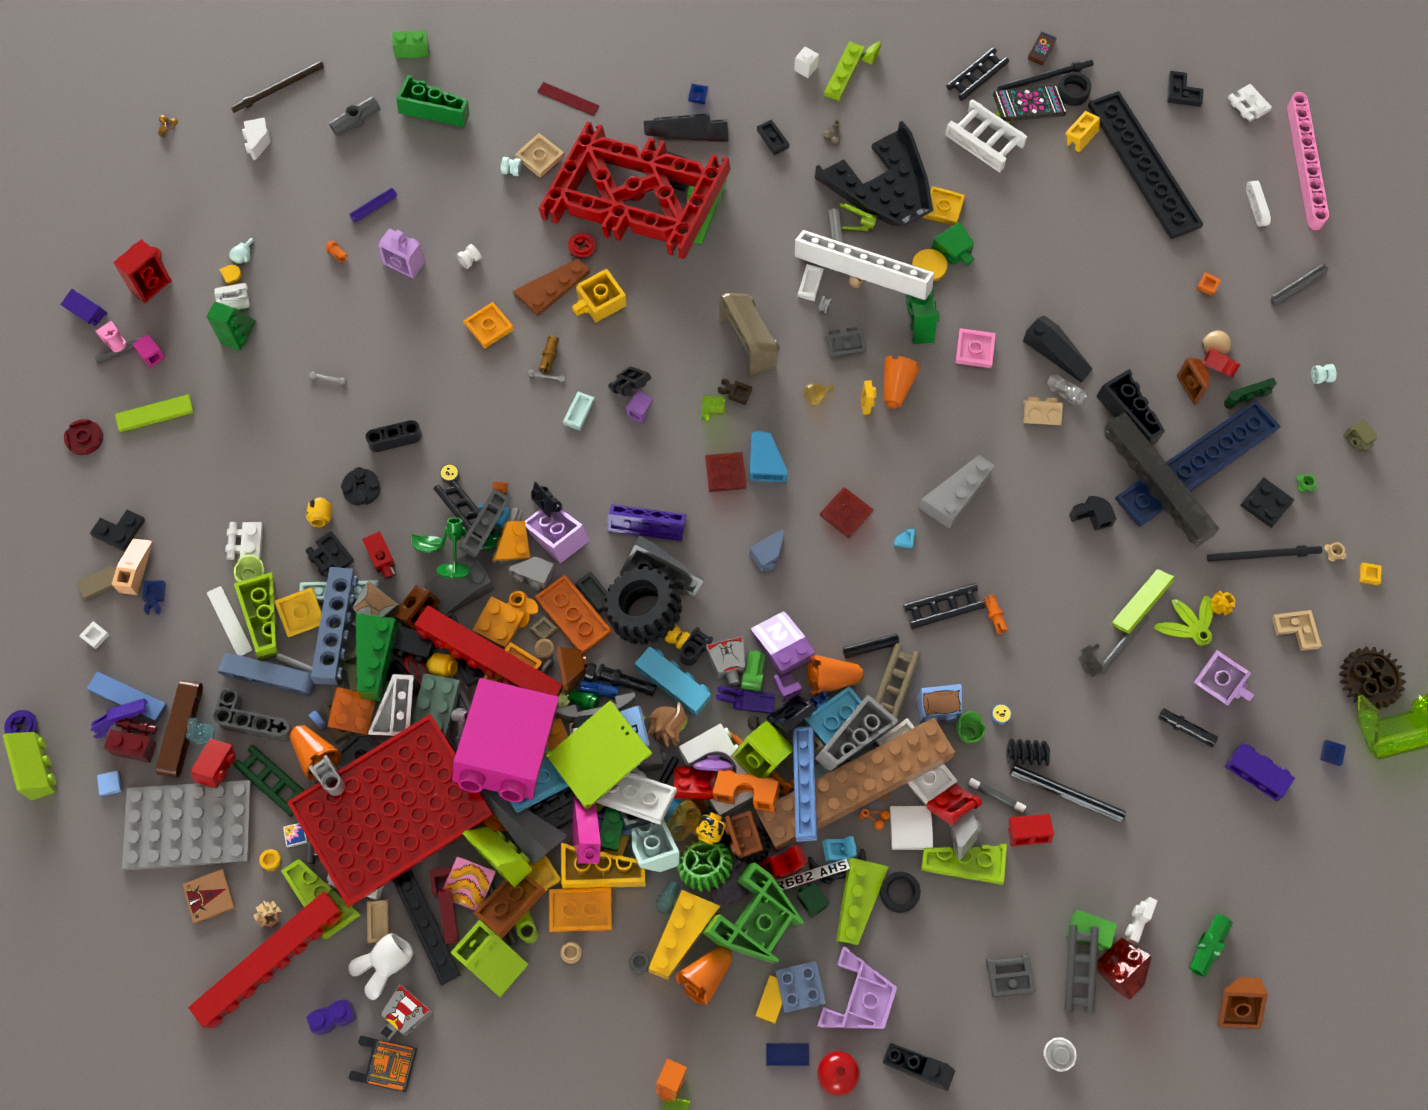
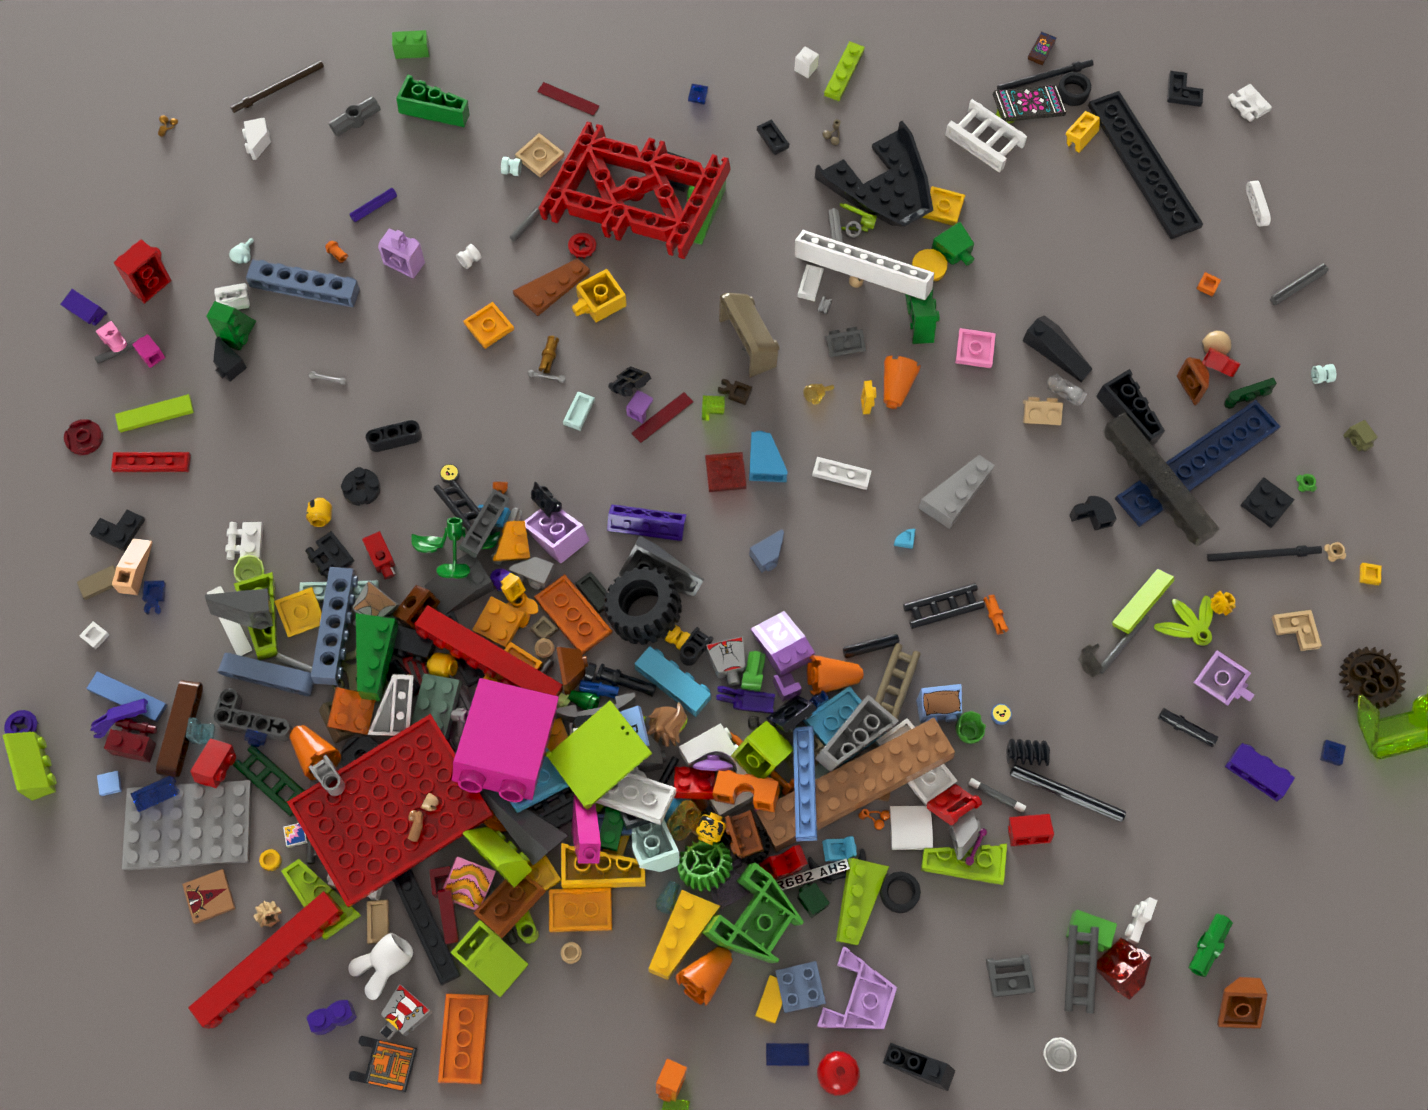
yellow tile [219,265,242,286] -> none
medium blue tile [308,711,327,730] -> none
dark grey tile [629,951,650,974] -> none
black wedge [643,113,729,142] -> none
clear red plate [820,487,873,538] -> none
lime slope [861,41,881,65] -> none
black bar [946,47,1009,101] -> none
bright pink beam [1287,92,1329,230] -> none
none -> red tile [111,452,191,472]
none -> clear blue hinge [130,776,180,812]
none -> dark grey slope [205,588,273,629]
none -> black slope [213,337,247,382]
none -> clear blue plate [244,729,267,747]
none -> sand blue brick [246,259,360,308]
none -> medium nougat arm [408,810,423,842]
none -> tan hinge [421,793,439,811]
none -> orange tile [438,994,489,1084]
none -> yellow leg [490,568,526,602]
none -> dark grey bar [510,202,542,242]
none -> dark red sticker [631,392,693,443]
none -> white plate [812,457,872,490]
none -> light grey bush [846,221,861,238]
none -> magenta hinge [965,828,987,866]

